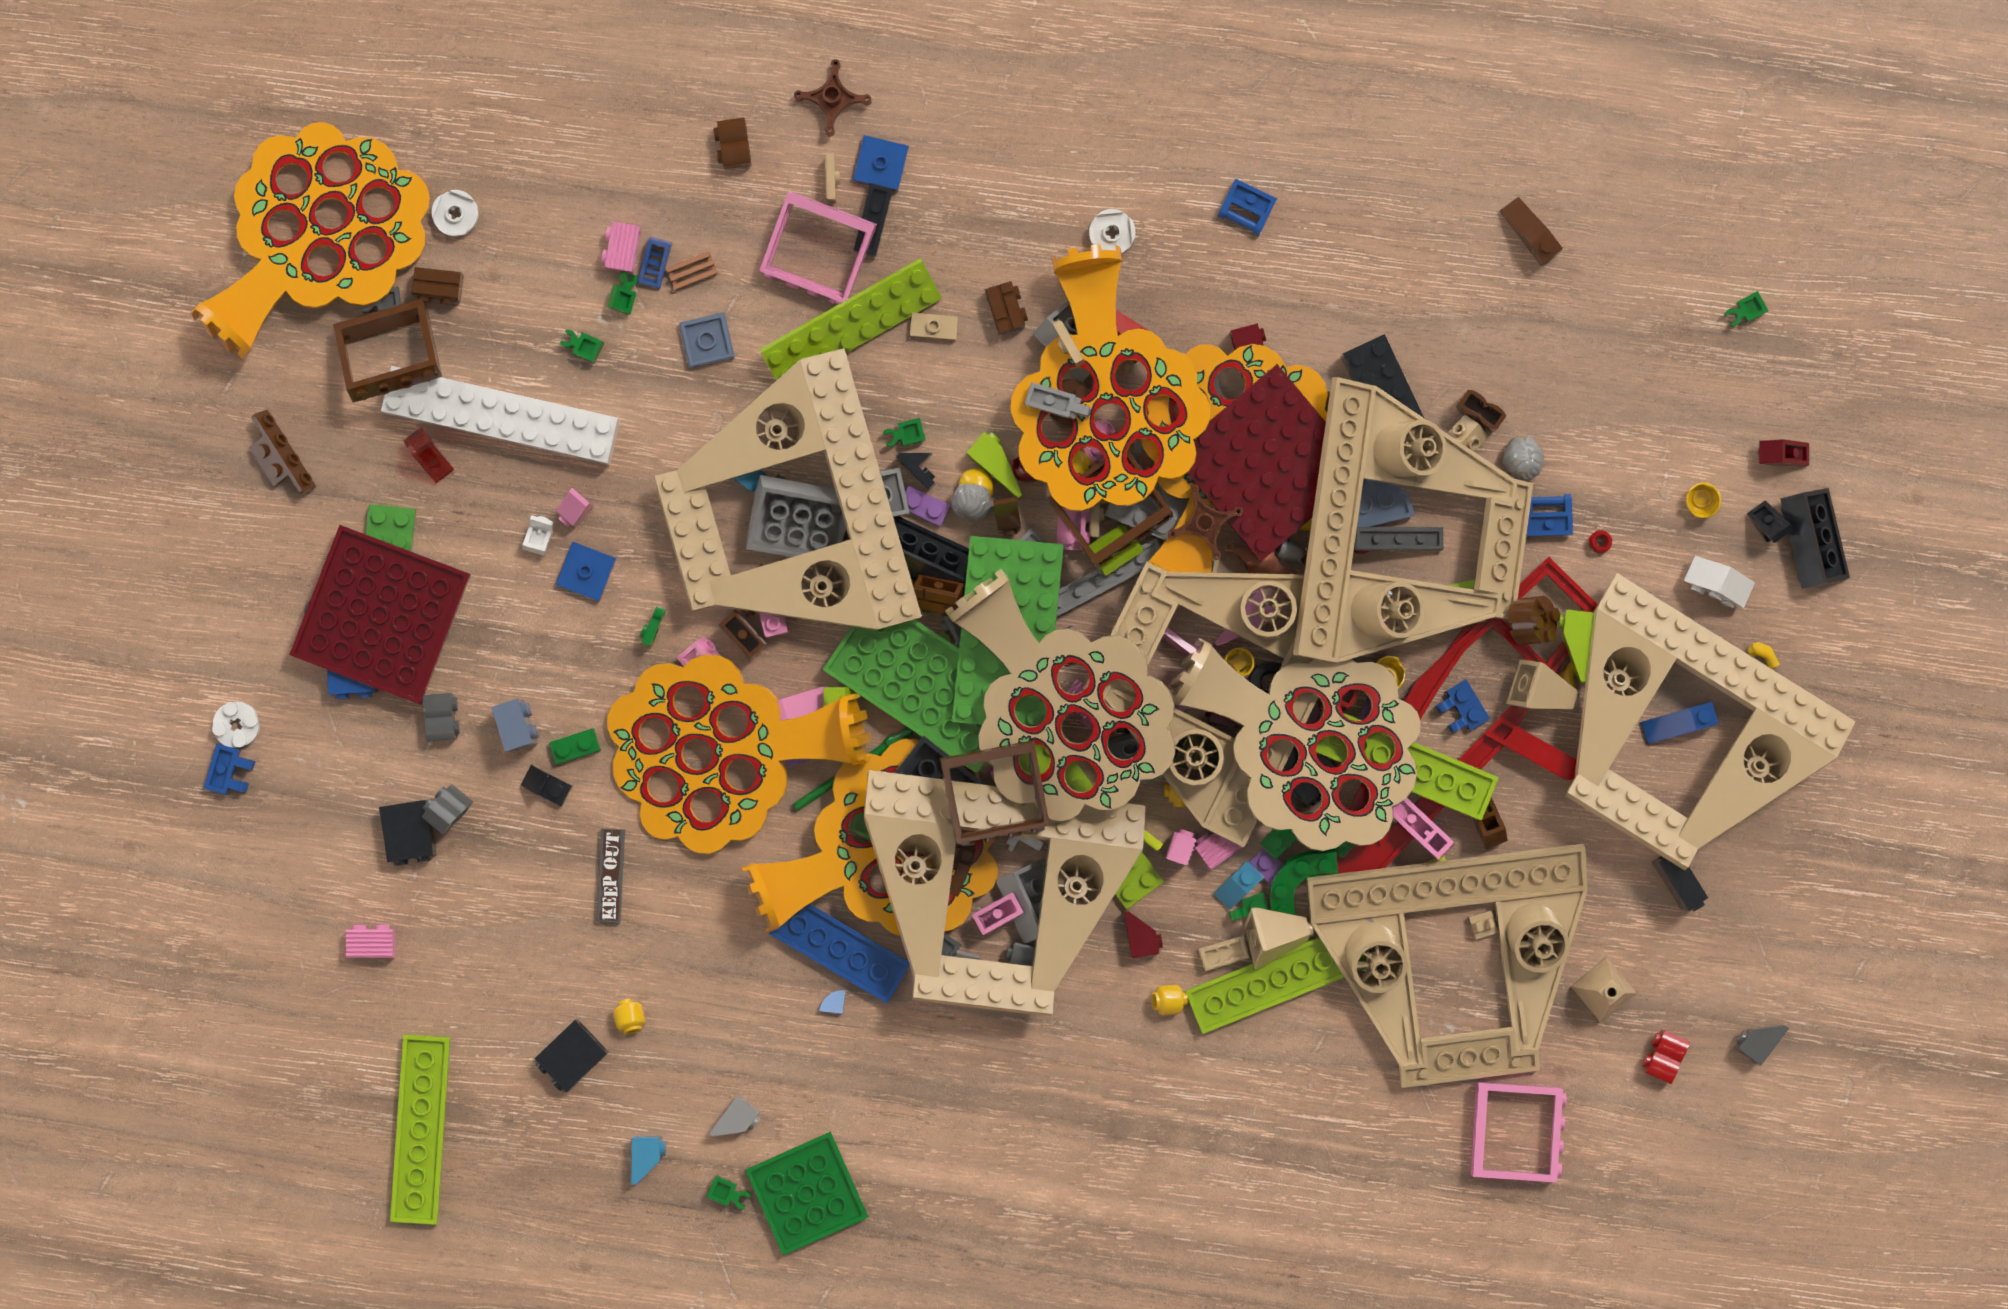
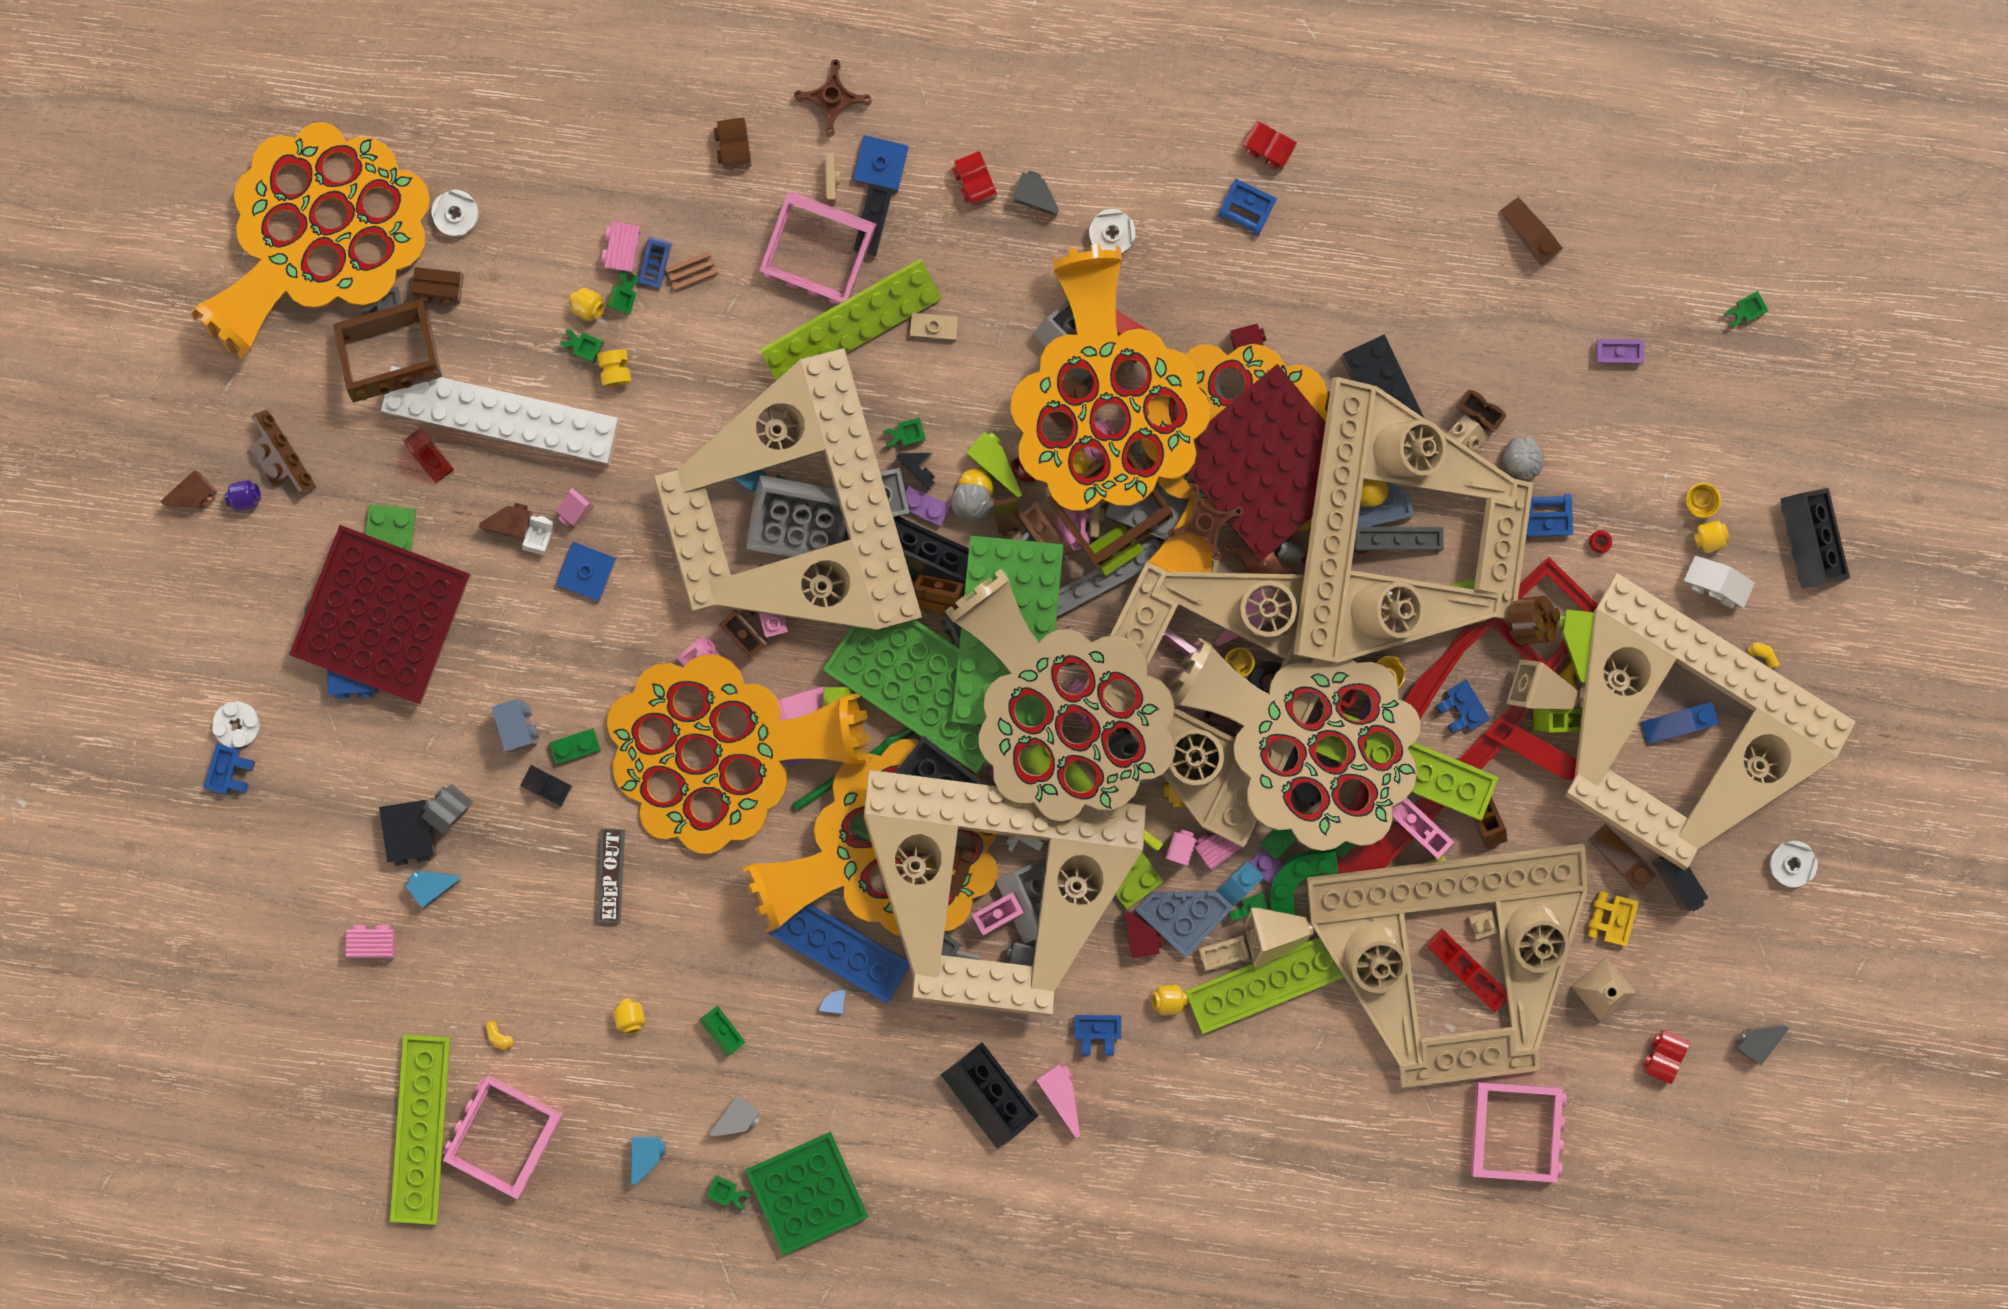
dark grey brick [423,693,460,741] -> none
black brick [534,1019,609,1092] -> none
green plate [640,606,666,647] -> none
sand blue tile [679,312,735,368] -> none
reddish brown window [939,740,1050,846] -> none
reddish brown brick [985,281,1028,335] -> none
light grey hinge [1024,382,1091,419] -> none
tan plate [1053,320,1084,368] -> none
black slope [1747,500,1793,543] -> none
dark red slope [1758,439,1809,466] -> none
none -> copper slope [160,470,218,508]
none -> dark purple head [225,480,261,512]
none -> dark azure slope [405,870,462,908]
none -> bright pink window [443,1076,563,1199]
none -> copper slope [479,503,533,539]
none -> yellow arm [485,1020,514,1050]
none -> yellow head [569,287,605,321]
none -> yellow wheel [597,349,632,387]
none -> green plate [699,1005,746,1057]
none -> black slope [941,1042,1039,1149]
none -> red brick [952,151,997,206]
none -> dark grey slope [1013,171,1059,217]
none -> nougat hinge [1020,502,1074,563]
none -> bright pink slope [1036,1063,1080,1138]
none -> blue plate [1074,1015,1121,1055]
none -> sand blue plate [1135,890,1234,958]
none -> red brick [1243,121,1297,170]
none -> yellow hair [1360,479,1389,507]
none -> red slope [1425,928,1507,1013]
none -> lime slope [1533,707,1583,732]
none -> reddish brown slope [1588,824,1656,891]
none -> yellow plate [1588,891,1639,947]
none -> medium lavender plate [1596,339,1644,364]
none -> yellow head [1694,520,1730,553]
none -> white plate [1769,841,1818,887]

